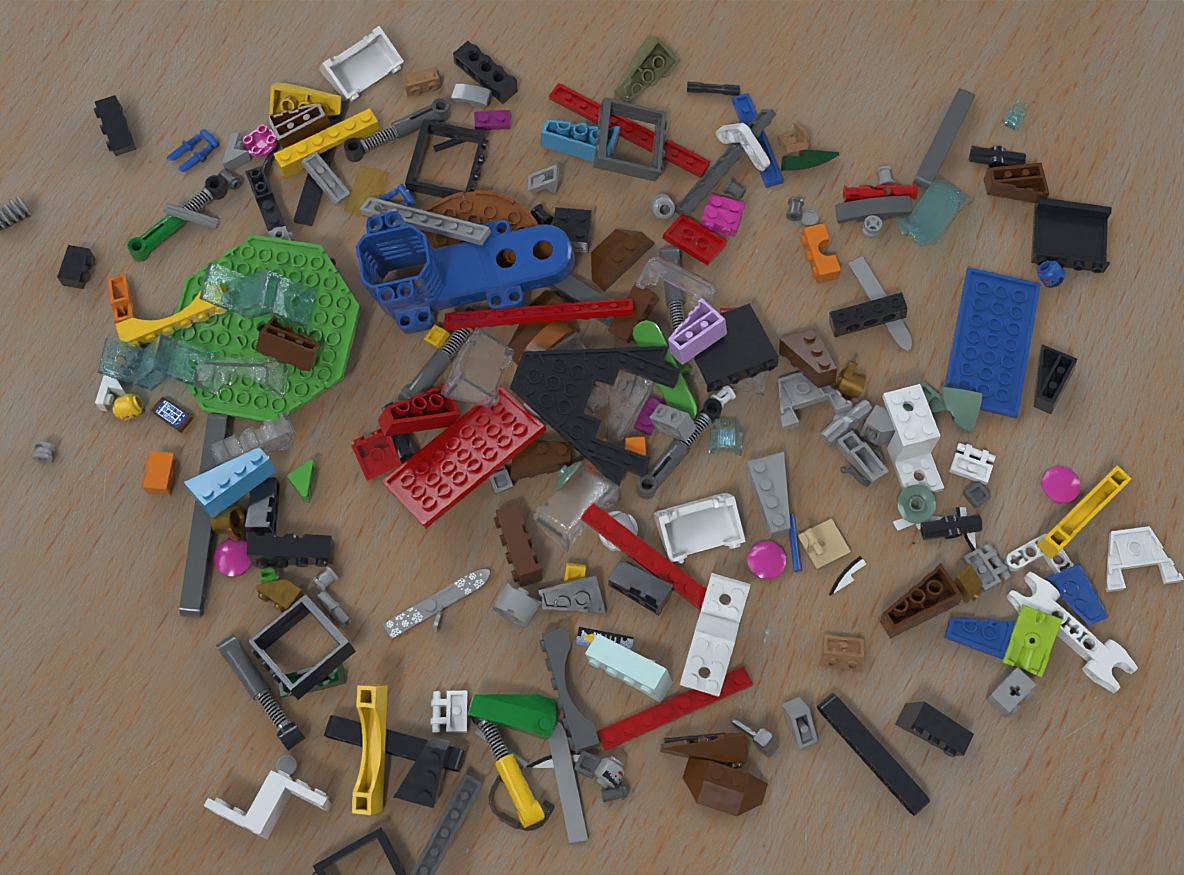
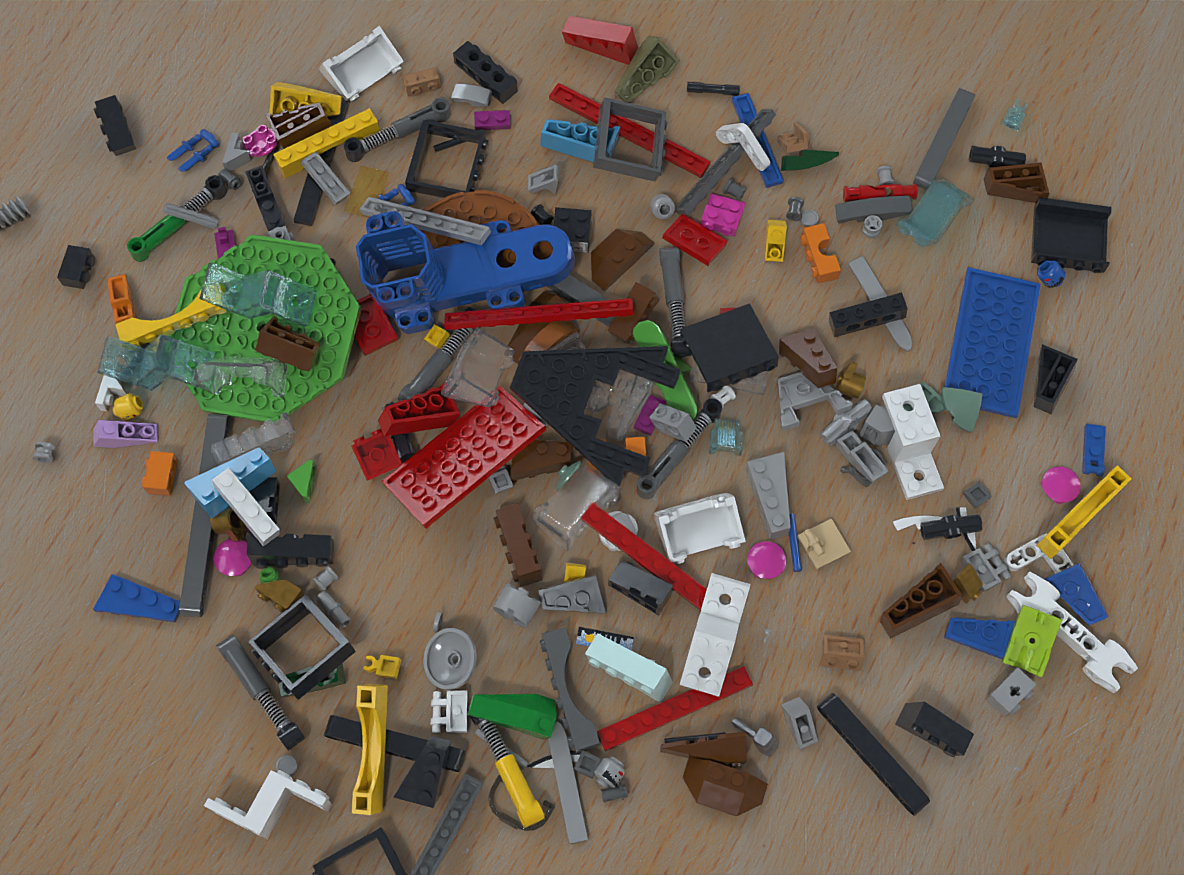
tile [150,396,193,433] -> none
light grey piece [383,569,490,640] -> none
clear windscreen [635,255,717,308] -> none
lavender wedge [668,298,727,365] -> none
sticker [829,556,866,596] -> none
sand green dish [897,485,936,524] -> none
white plate [949,443,996,485] -> none
white wing [1105,526,1184,592] -> none
none -> lavender slope [93,420,158,448]
none -> blue wing [93,574,180,623]
none -> white brick [212,468,280,547]
none -> magenta plate [214,227,235,259]
none -> red plate [354,294,398,356]
none -> yellow plate [363,655,402,679]
none -> light grey dish [423,628,477,690]
none -> red wedge [562,16,638,65]
none -> yellow slope [765,220,787,262]
none -> blue plate [1082,424,1106,477]

